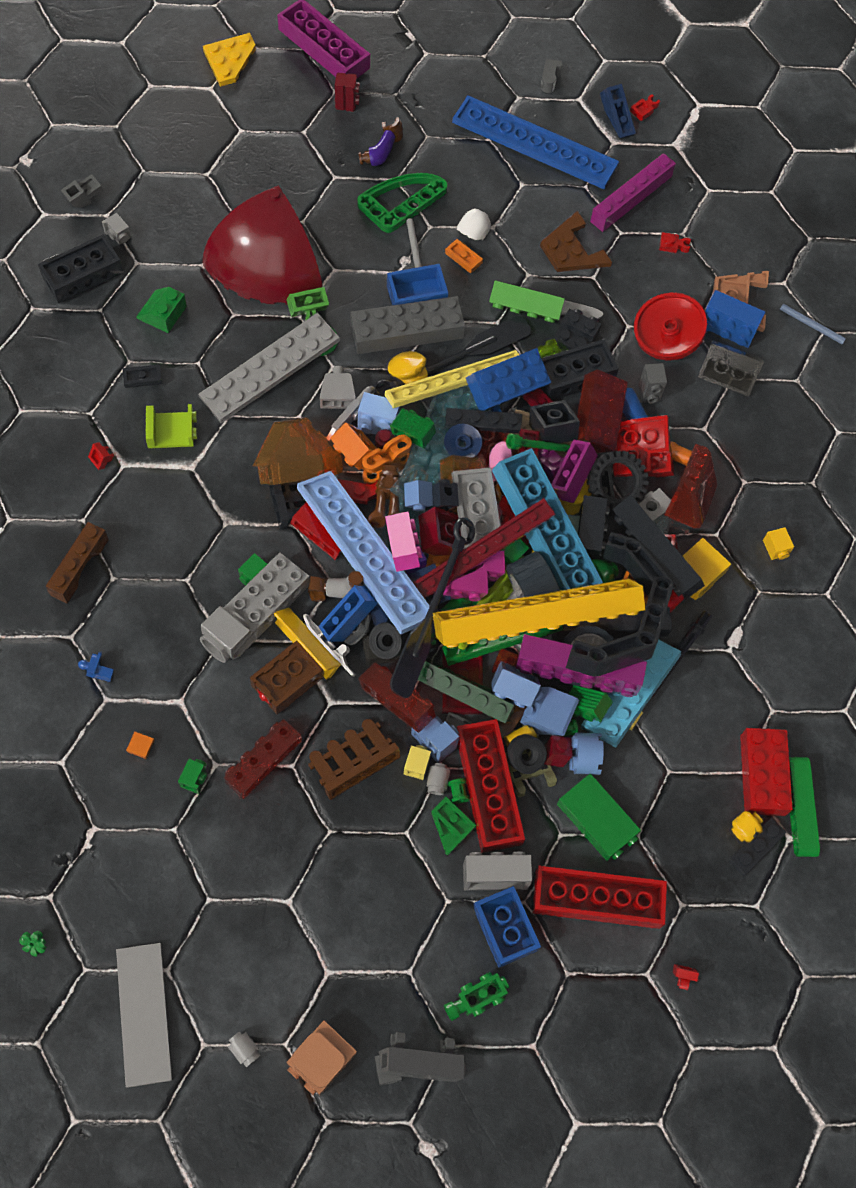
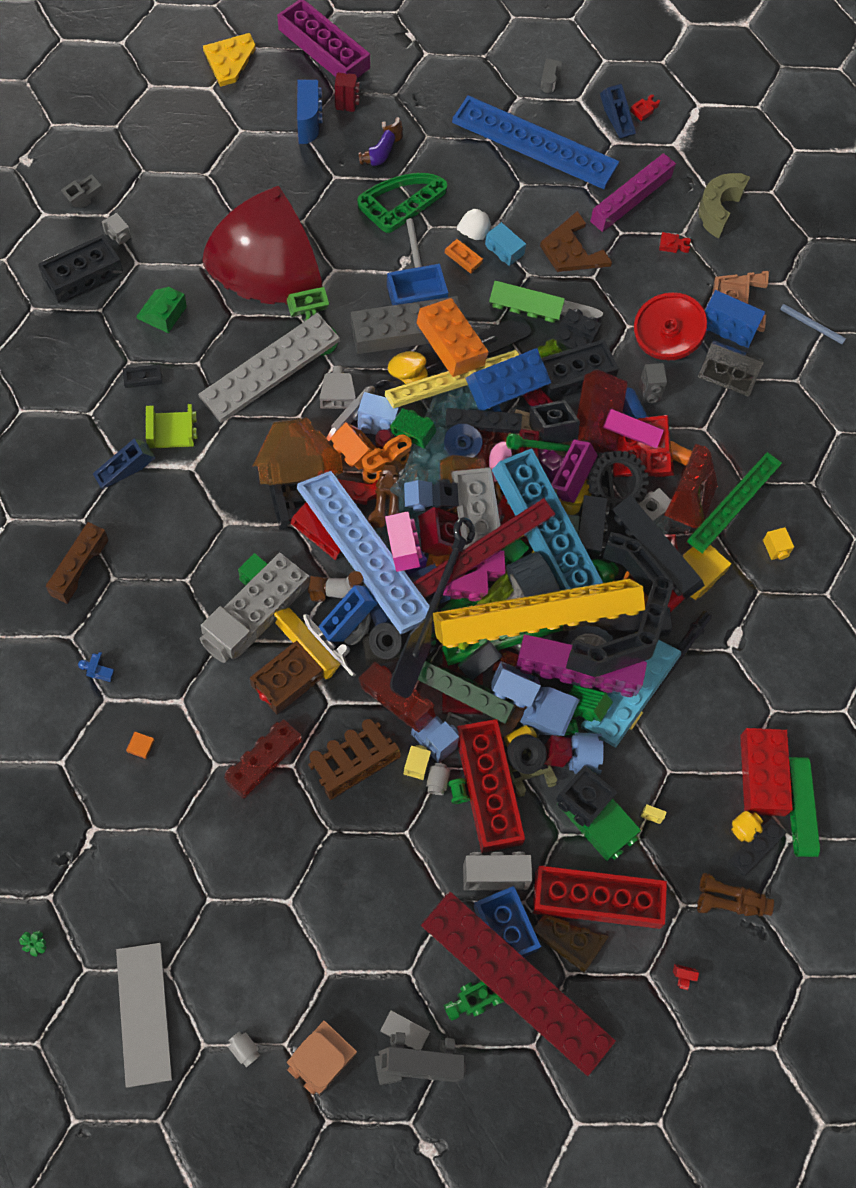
red tile [88,442,114,470] -> none
green brick [178,759,207,794] -> none
green wing [431,797,476,856] -> none
none -> dark blue slope [93,438,155,489]
none -> blue brick [297,80,322,144]
none -> light grey tile [380,1011,430,1050]
none -> orange brick [417,298,489,377]
none -> dark red plate [420,891,616,1076]
none -> black tile [458,640,502,680]
none -> dark azure brick [485,222,526,266]
none -> dark brown wing [533,914,609,973]
none -> black plate [556,765,618,827]
none -> dark pink tile [603,409,664,449]
none -> light yellow tile [641,805,666,824]
none -> green plate [687,452,782,554]
none -> reddish brown piece [697,873,774,916]
none -> olive brick [698,173,750,238]

